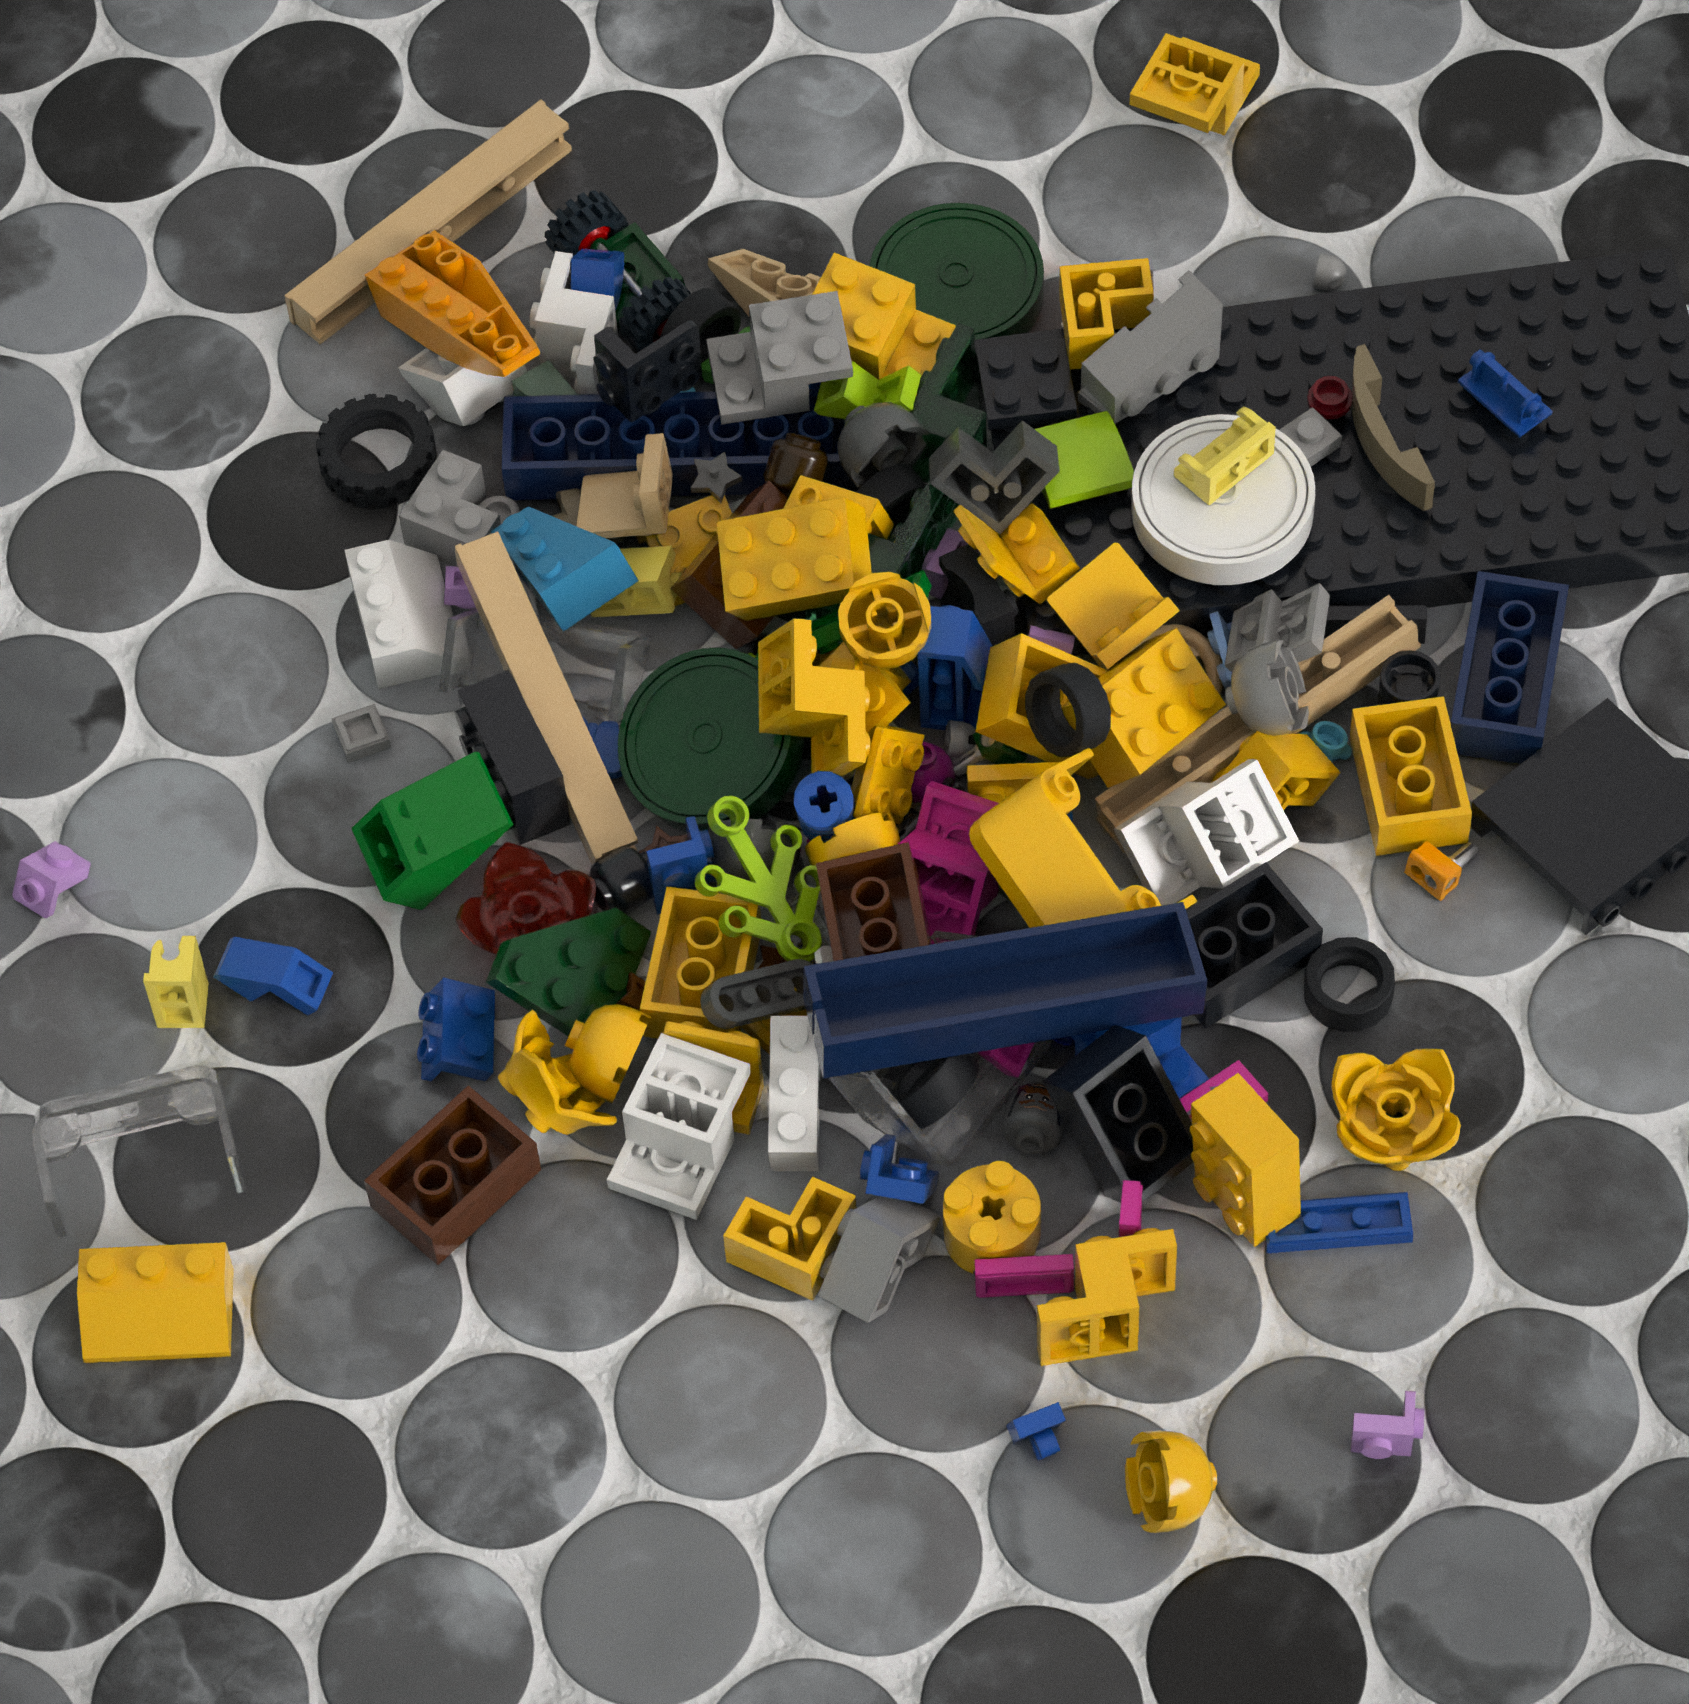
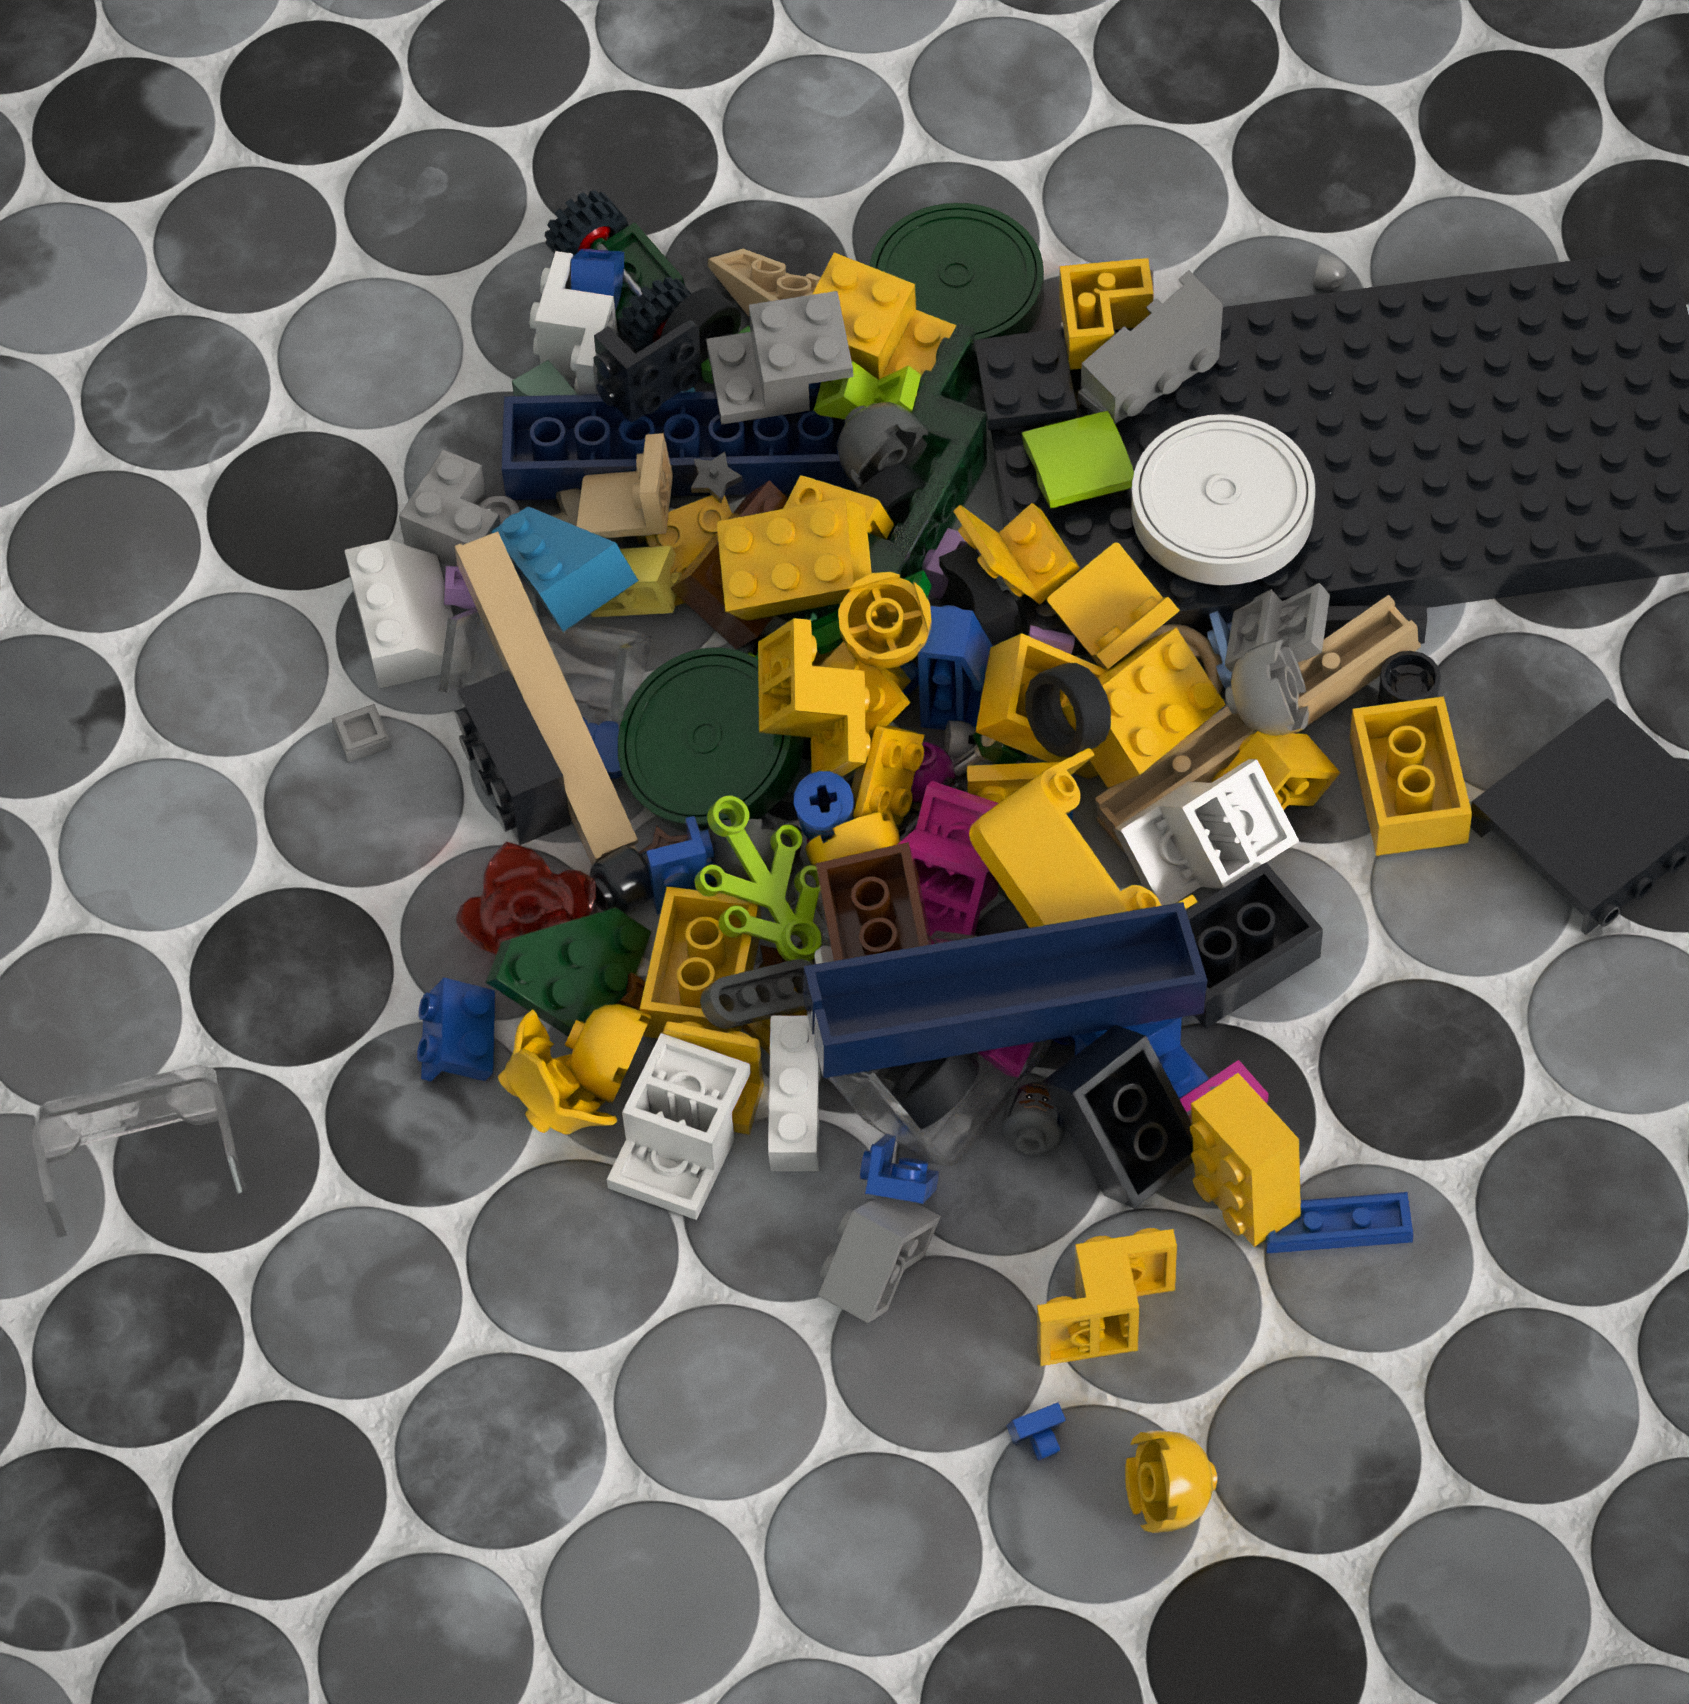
lavender bracket [12,841,91,918] -> none
yellow slope [77,1242,234,1363] -> none
light yellow hinge [143,936,209,1028] -> none
blue slope [213,937,333,1016] -> none
tan tile [284,99,572,344] -> none
black tyre [316,394,437,509] -> none
green slope [351,752,513,910] -> none
reddish brown brick [364,1085,541,1265] -> none
light orange wedge [365,230,541,377] -> none
white slope [398,348,528,427] -> none
yellow brick [723,1176,857,1301] -> none
dark brown head [764,433,828,498] -> none
dark grey brick [929,421,1060,534] -> none
yellow brick [943,1161,1041,1274] -> none
dark pink tile [974,1254,1074,1298] -> none
dark pink tile [1119,1180,1143,1237] -> none
yellow bracket [1129,33,1260,136] -> none
light yellow hinge [1174,406,1276,505] -> none
light grey plate [1279,407,1342,466] -> none
medium azure plate [1300,721,1352,762] -> none
black tyre [1303,937,1395,1032] -> none
dark red plate [1307,376,1352,419] -> none
yellow brick [1331,1049,1461,1171] -> none
dark tan slope [1351,344,1435,511] -> none
lavender bracket [1351,1391,1424,1459] -> none
light orange piece [1404,841,1479,901] -> none
dark blue brick [1450,571,1569,764] -> none
blue hinge [1458,350,1553,438] -> none

